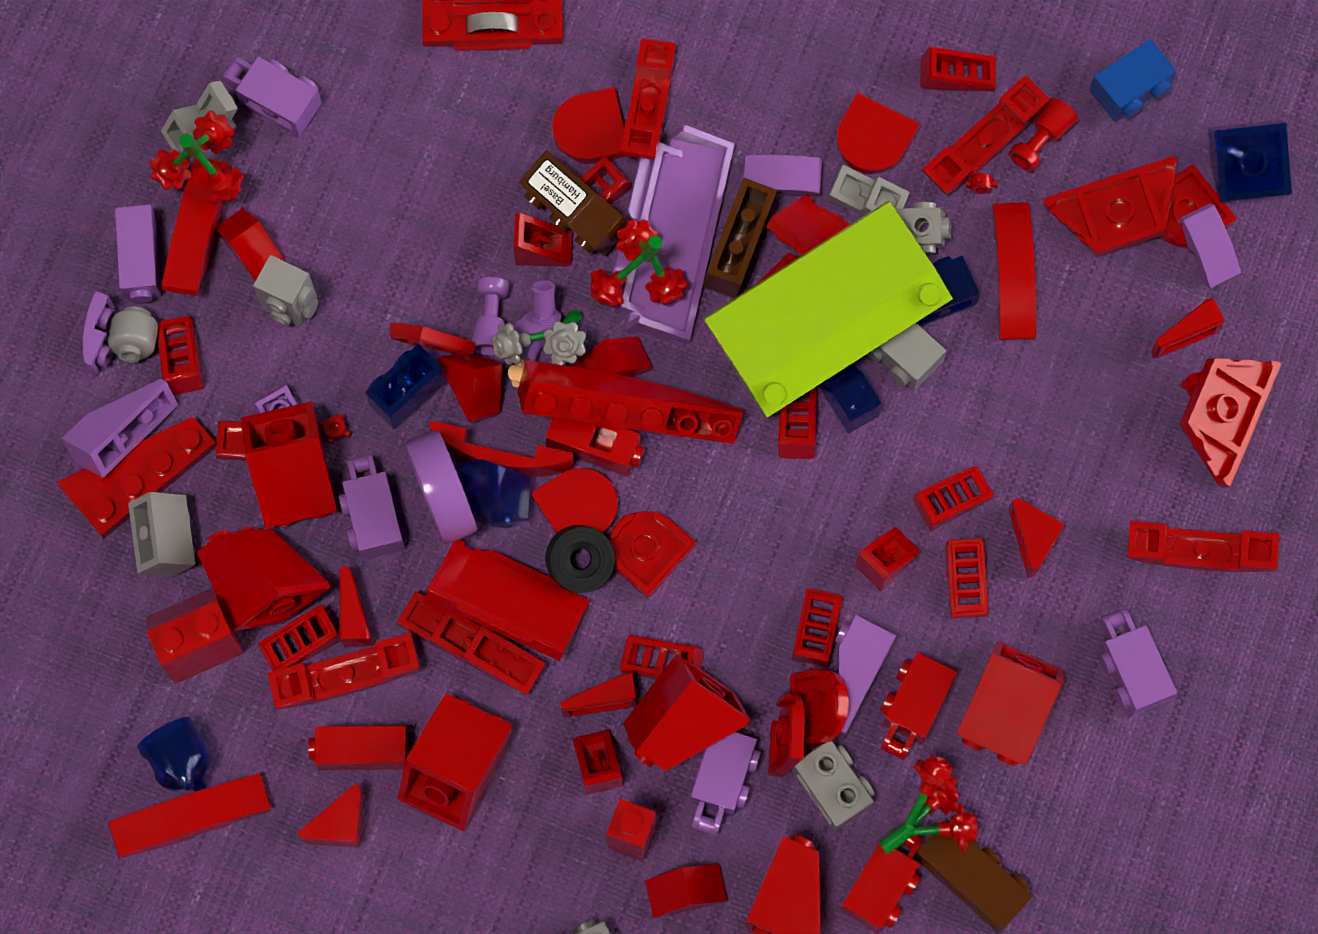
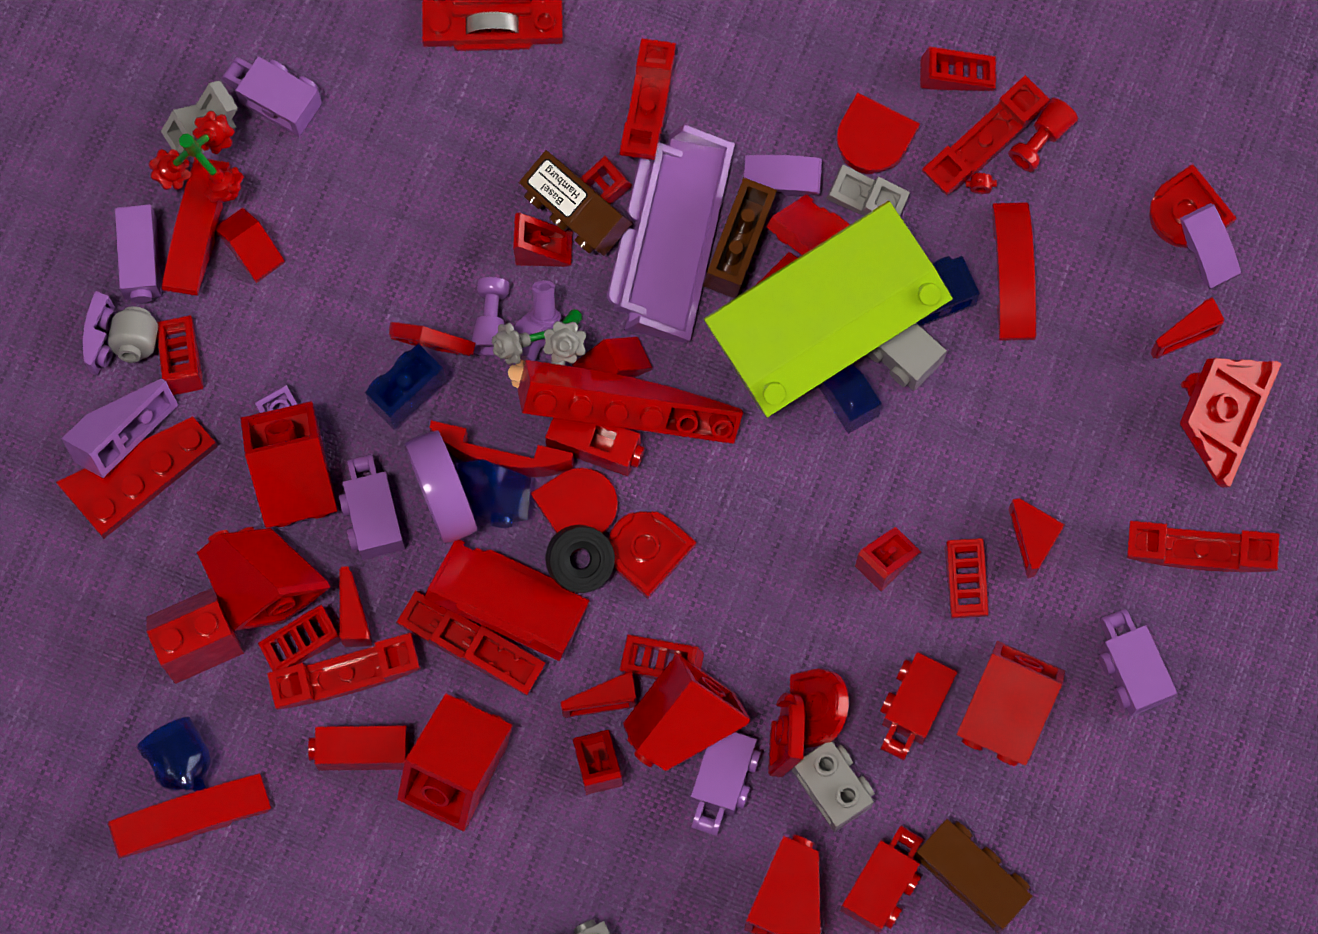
light grey brick [128,492,195,576] -> none
red tile [215,421,246,461] -> none
light grey brick [253,255,318,327] -> none
red slope [297,783,364,848] -> none
red piece [320,414,351,444] -> none
red slope [438,353,502,422] -> none
red tile [552,87,626,164] -> none
red plant [590,219,688,308] -> none
red brick [606,799,656,861] -> none
red slope [645,864,727,919] -> none
red slope [778,386,817,459] -> none
red slope [791,588,843,668] -> none
medium lavender slope [835,615,896,740] -> none
red plant [878,755,979,855] -> none
light grey brick [897,202,951,255] -> none
red slope [912,465,994,532] -> none
red wing [1043,155,1177,257] -> none
blue brick [1089,38,1176,122] -> none
clear blue slope [1208,120,1292,202] -> none

